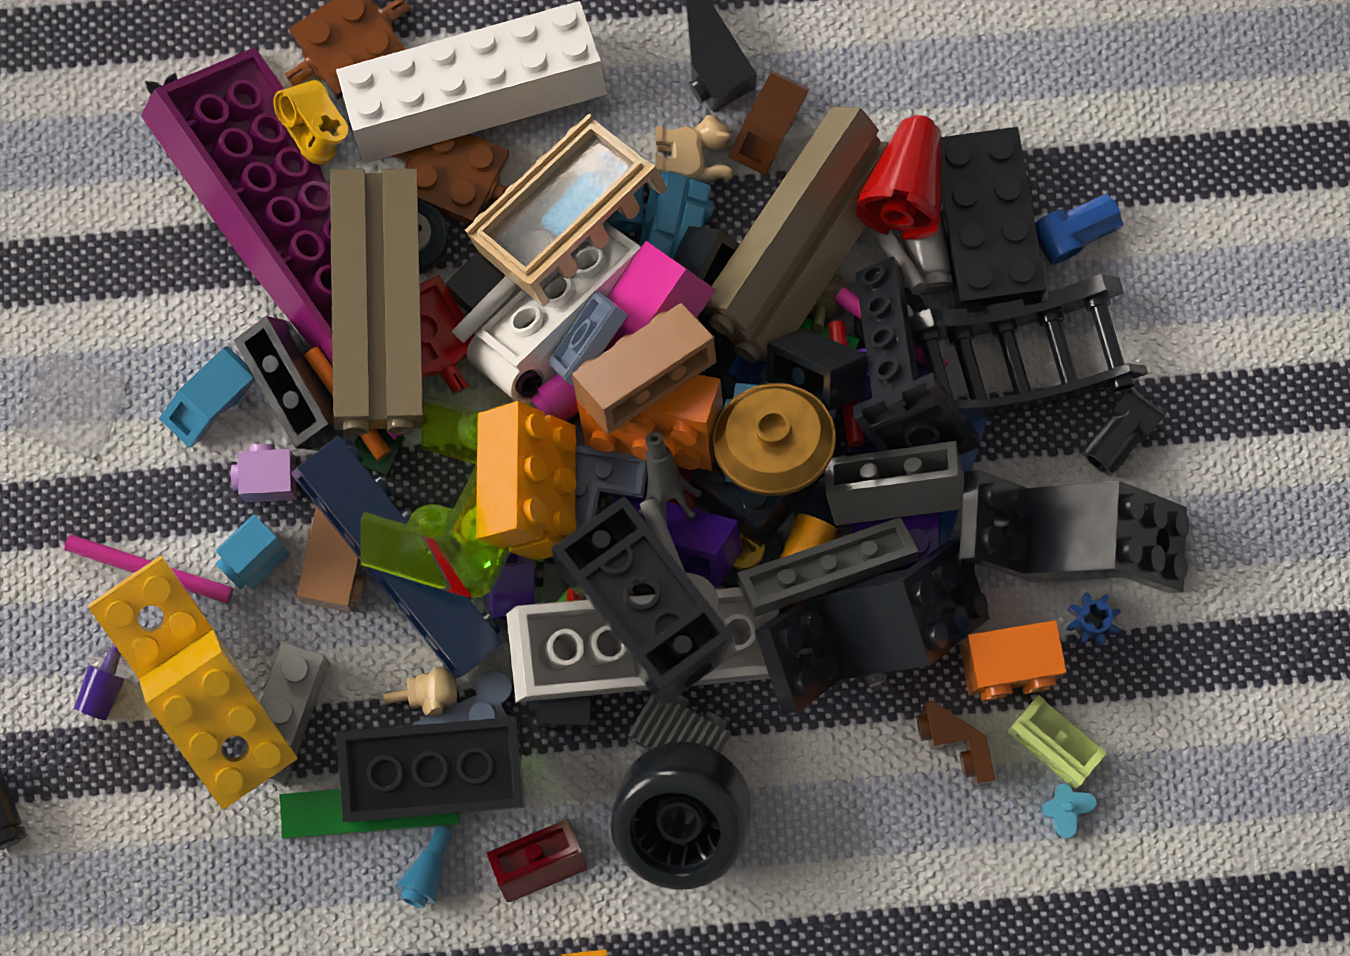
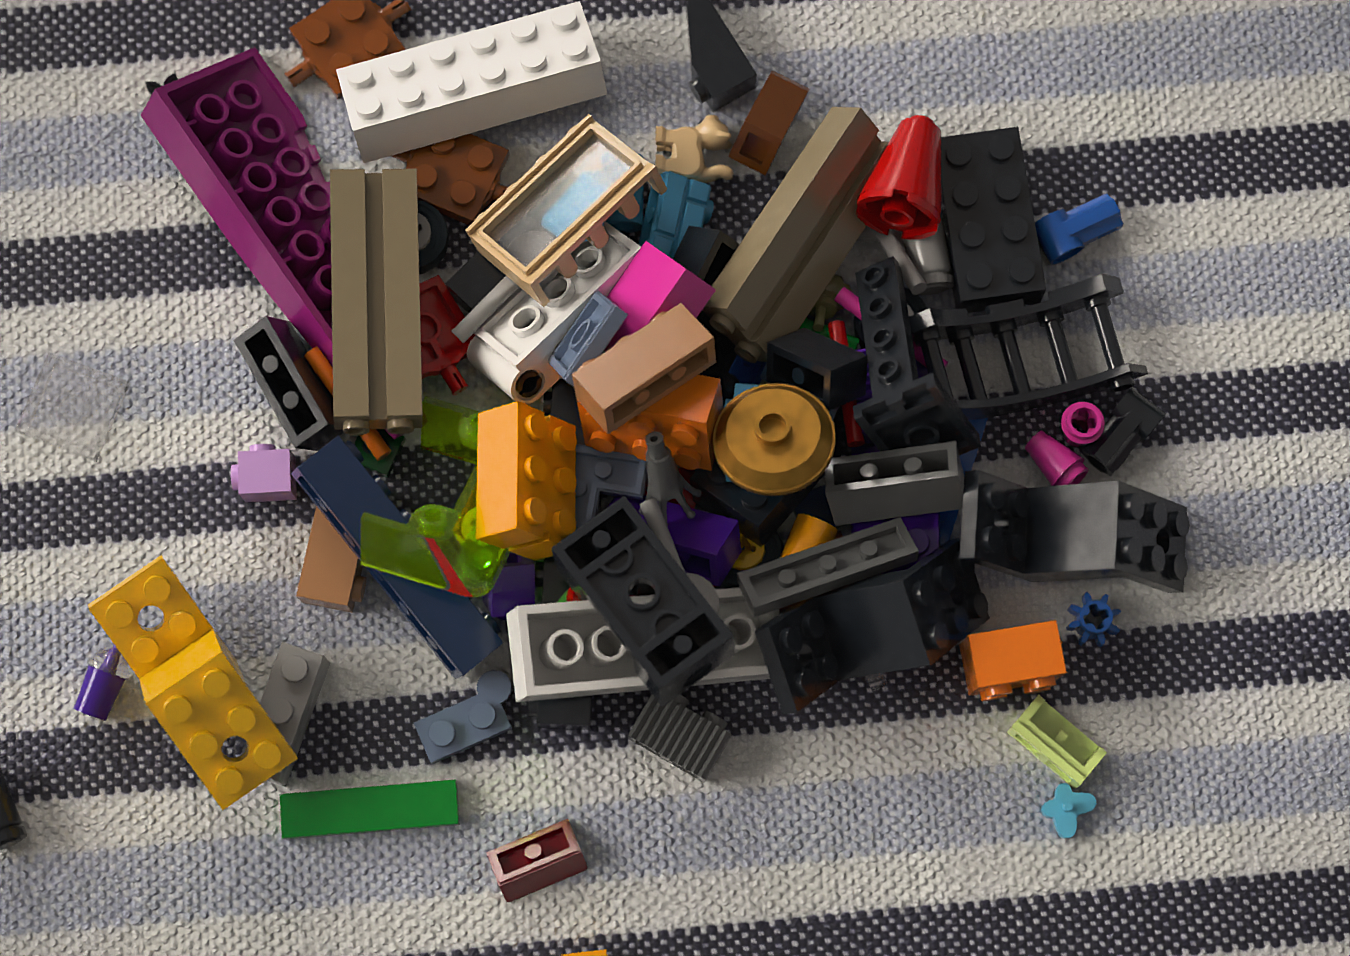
dark pink bar [64,534,234,604] -> none
dark azure slope [159,346,255,448] -> none
dark azure brick [215,514,291,590] -> none
yellow piece [274,80,348,165] -> none
black brick [336,717,526,823] -> none
tan piece [383,667,457,716] -> none
dark azure cone [395,826,453,909] -> none
magenta brick [531,373,579,421] -> none
black wheel [611,742,751,890] -> none
reddish brown slope [916,701,995,787] -> none
none -> dark pink cone [1025,430,1089,486]
none -> dark pink cone [1061,402,1105,446]

